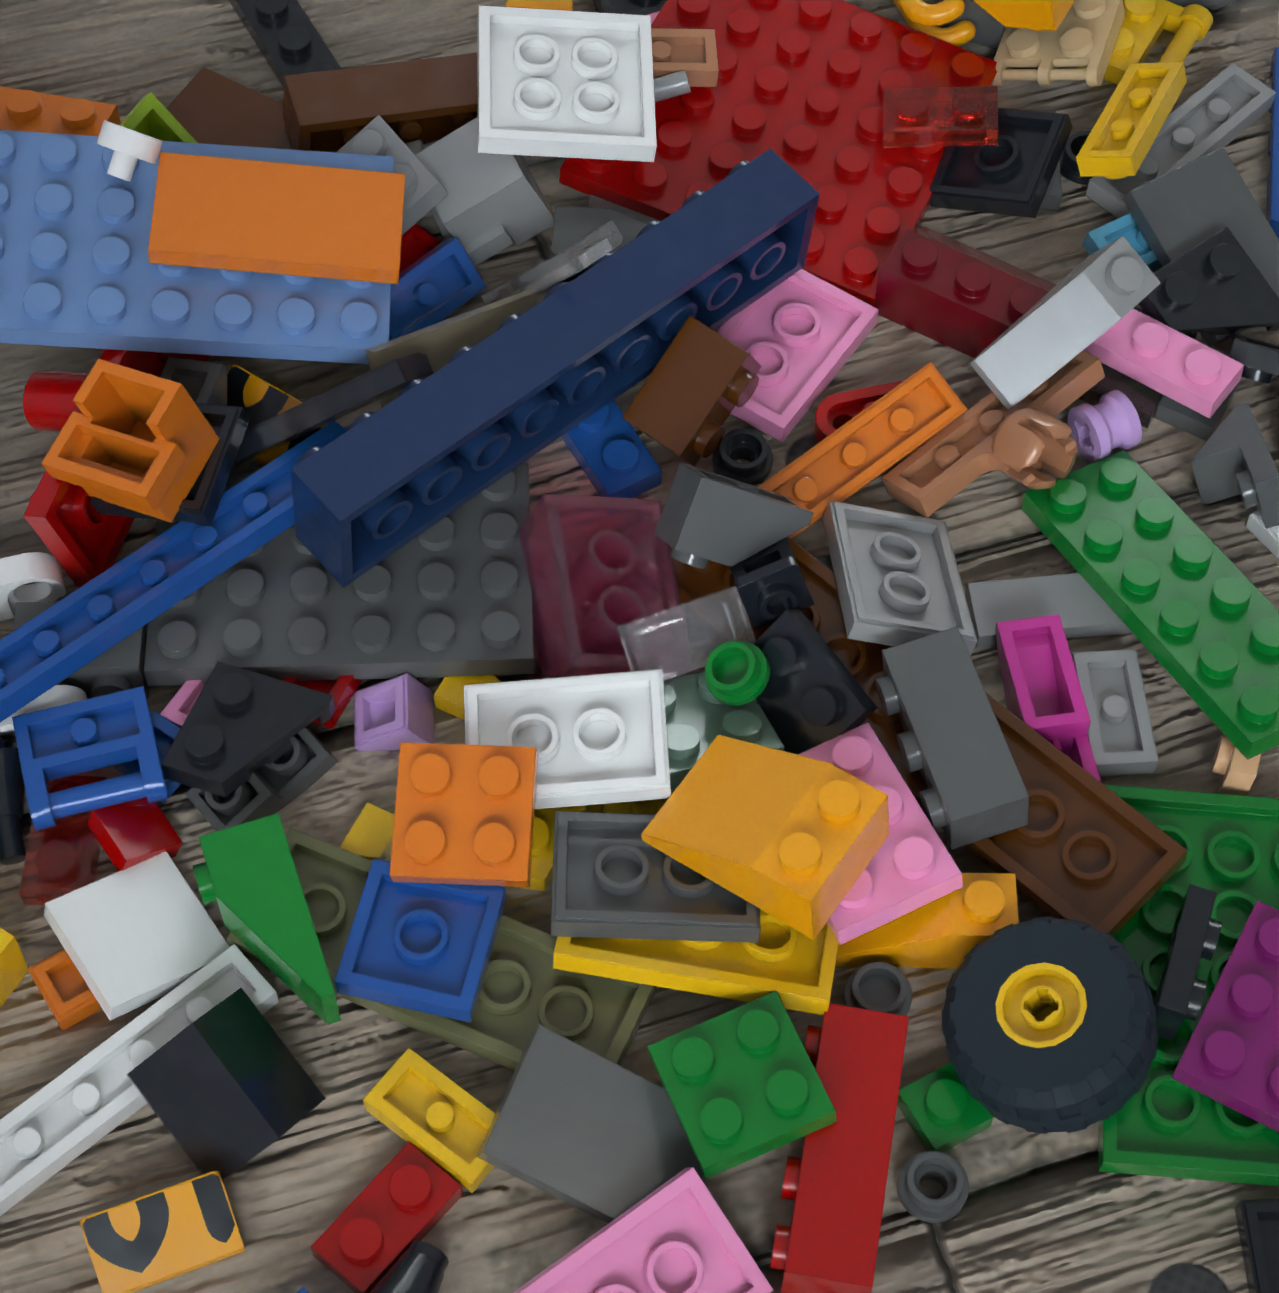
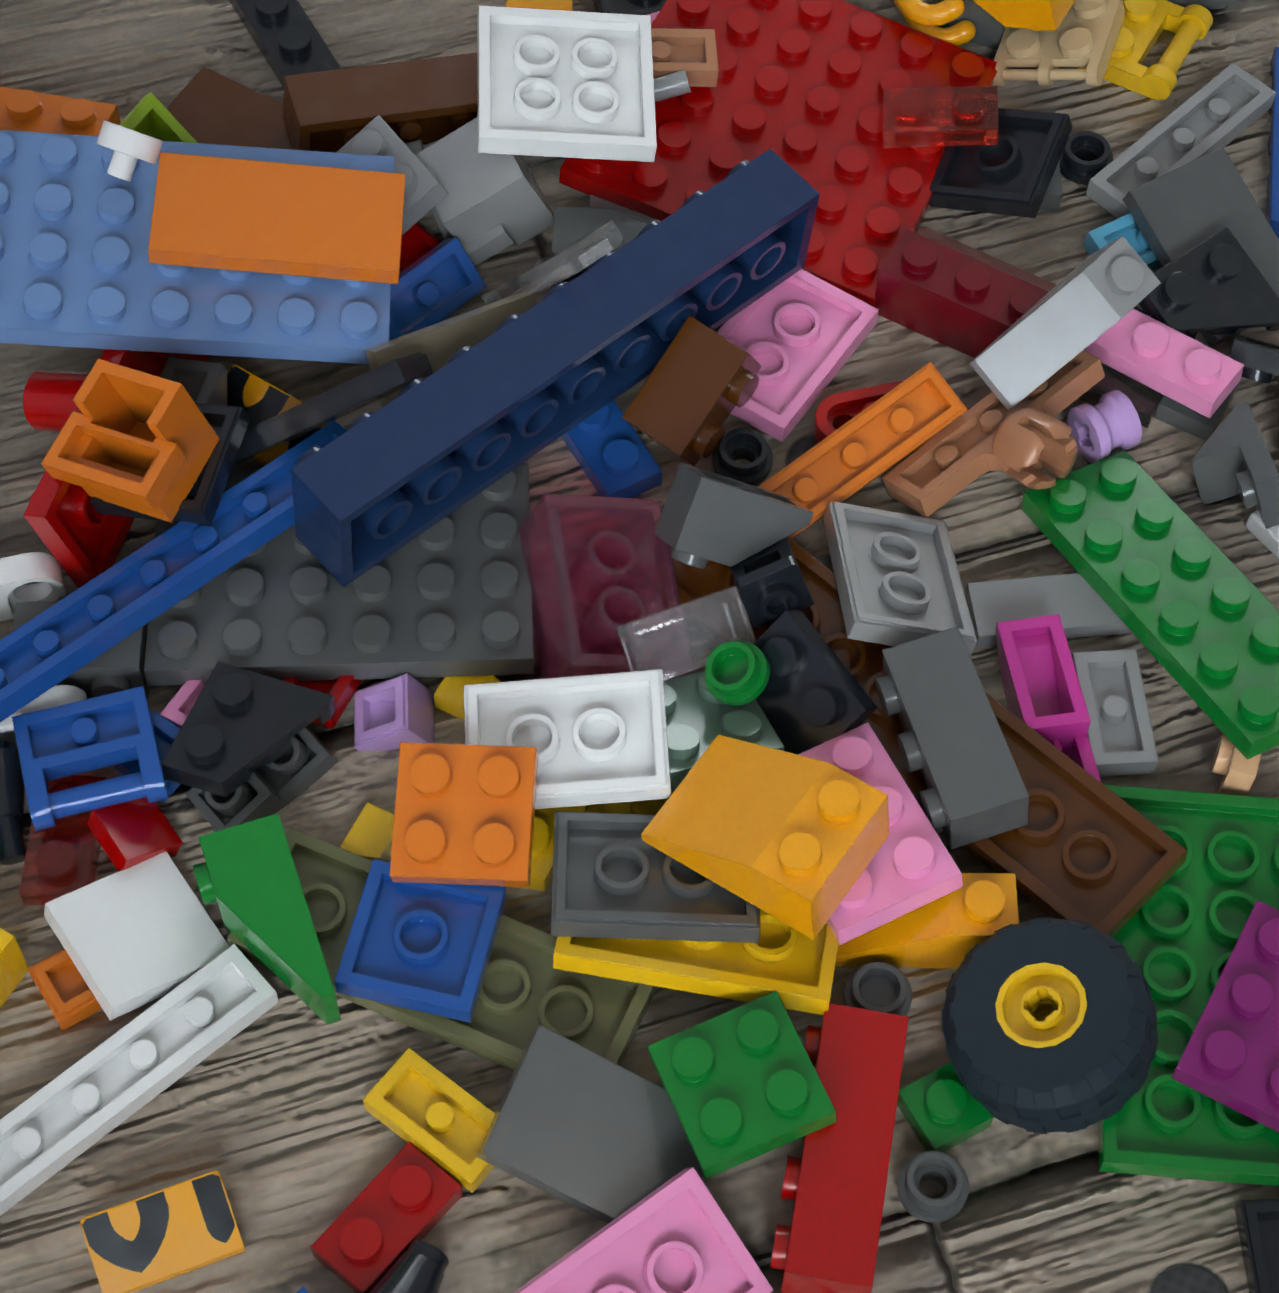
black slope [127,988,326,1180] -> none
yellow plate [1076,62,1187,179] -> none
black plate [1154,884,1222,1041] -> none

